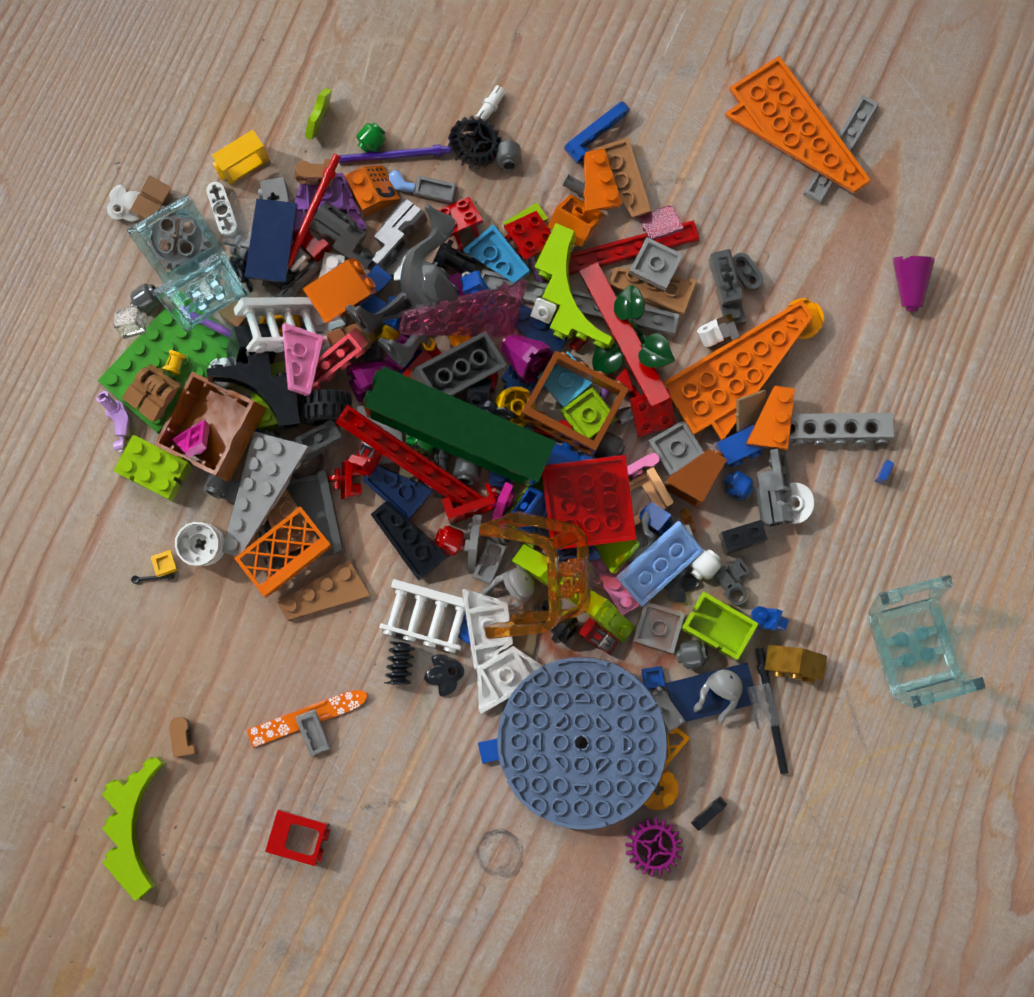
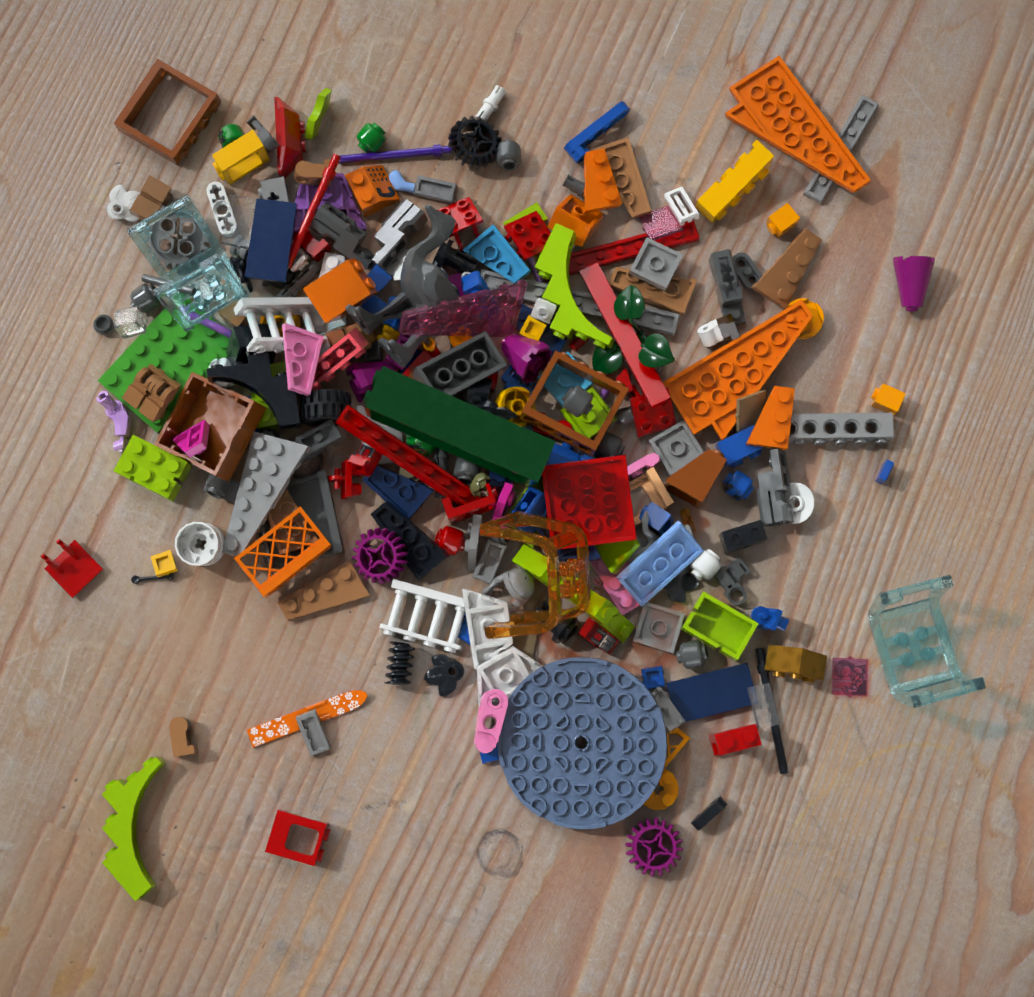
yellow bush [162,350,186,376] -> none
light grey hair [694,669,743,725] -> none
none -> red plate [40,539,103,598]
none -> dark grey plate [93,315,114,335]
none -> dark orange window [114,59,221,166]
none -> dark grey bar [141,274,197,296]
none -> green head [218,124,245,148]
none -> dark grey piece [246,115,279,152]
none -> red wedge [274,97,306,179]
none -> magenta gear [352,527,408,584]
none -> olive plate [469,473,490,497]
none -> bright pink piece [474,689,508,753]
none -> yellow plate [519,315,548,341]
none -> dark grey head [562,386,594,417]
none -> white tile [664,187,699,226]
none -> yellow wedge [695,140,774,223]
none -> red window [709,724,762,756]
none -> medium nougat wing [751,229,822,309]
none -> light orange brick [766,203,800,238]
none -> clear pink piece [832,656,868,697]
none -> light orange brick [871,383,906,416]

